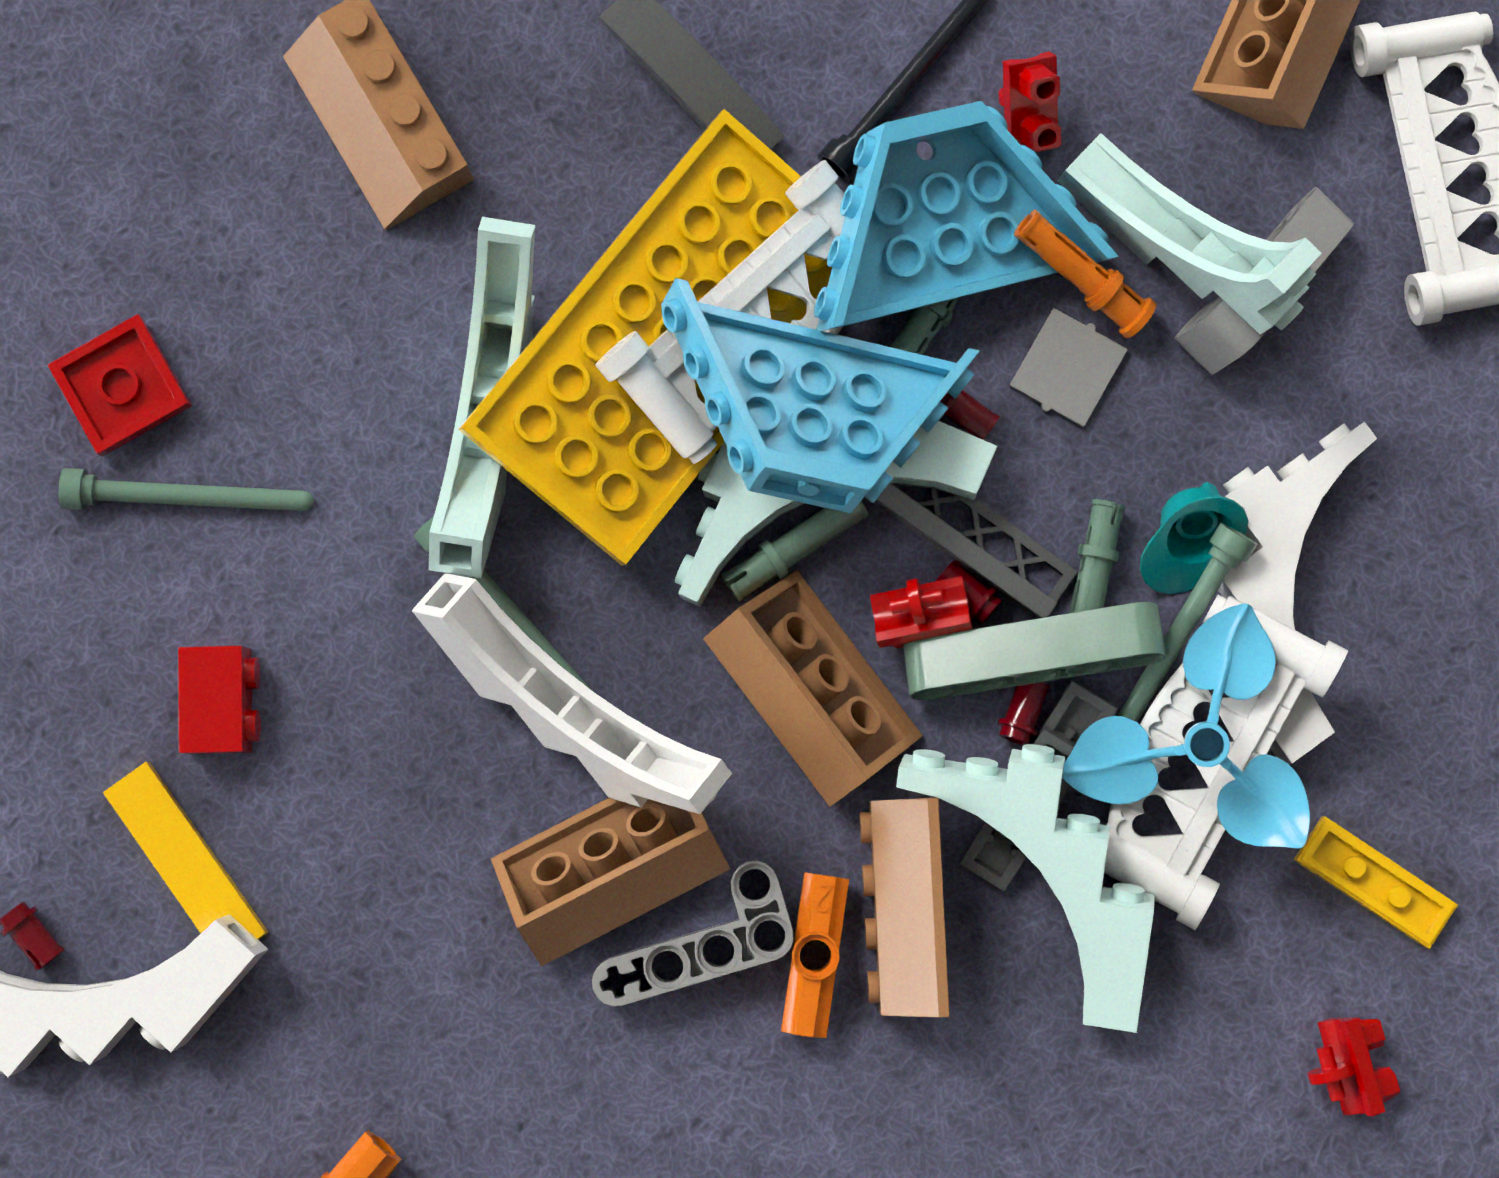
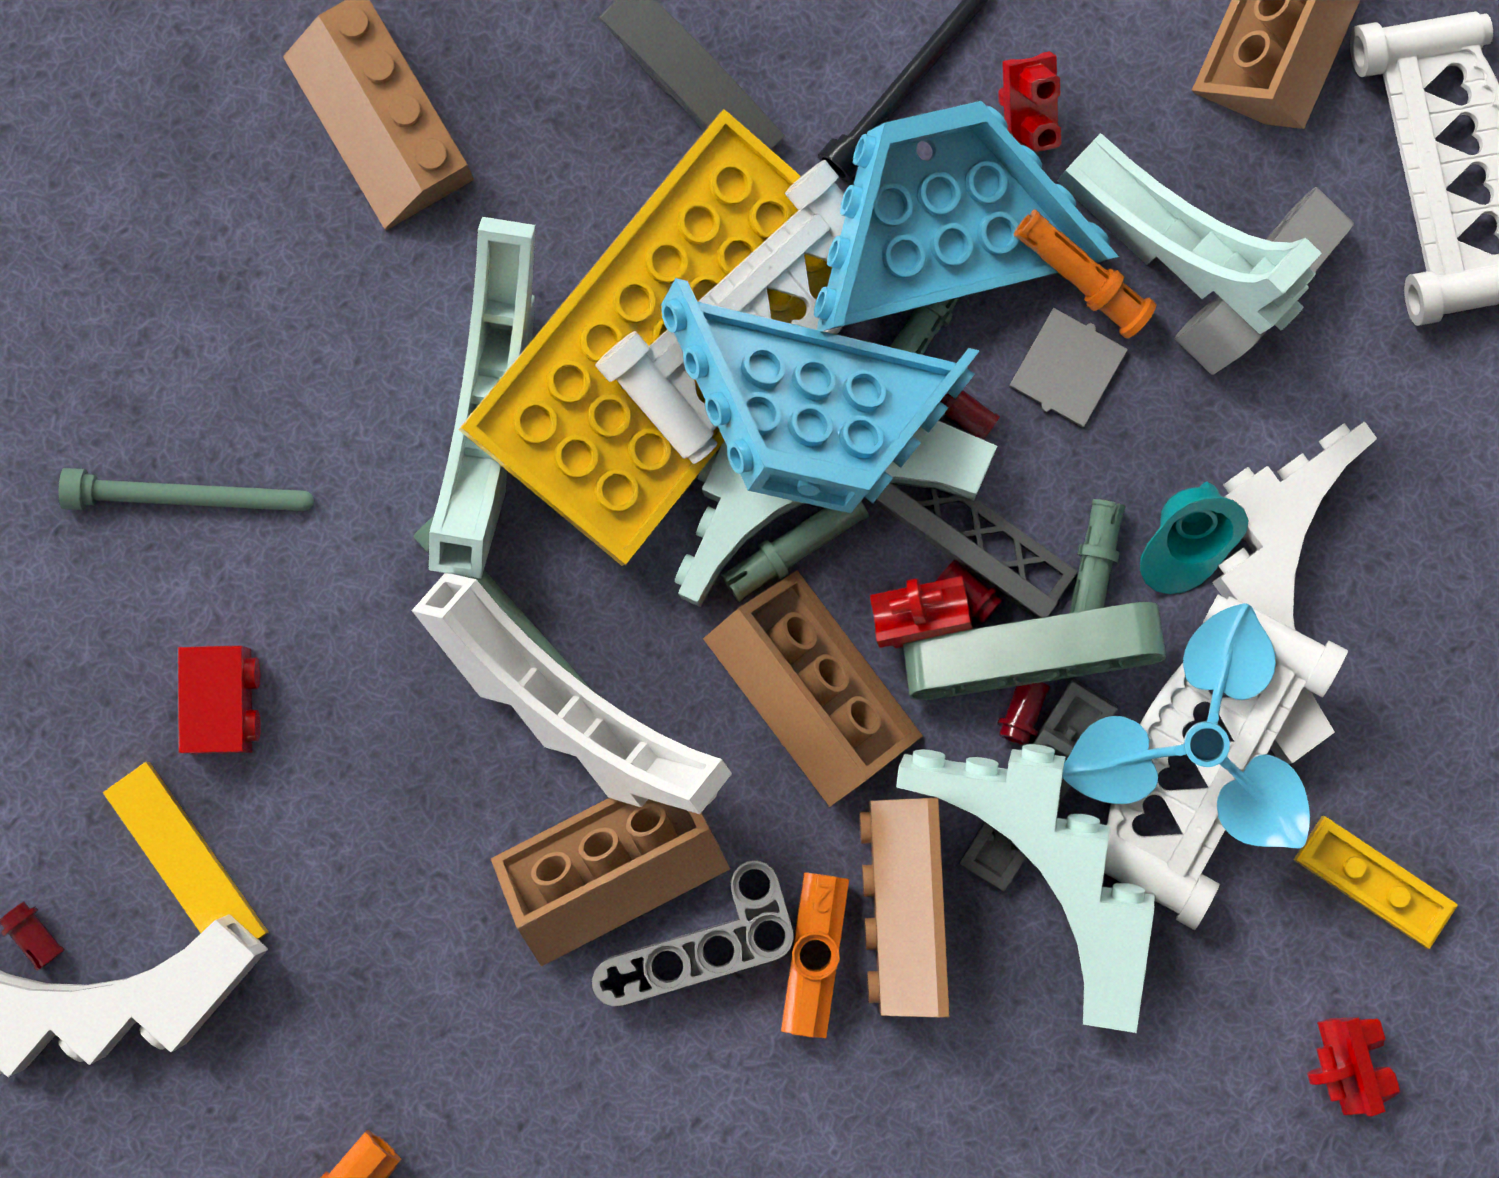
red plate [47,314,192,457] -> none
sand green piece [1117,523,1258,723] -> none

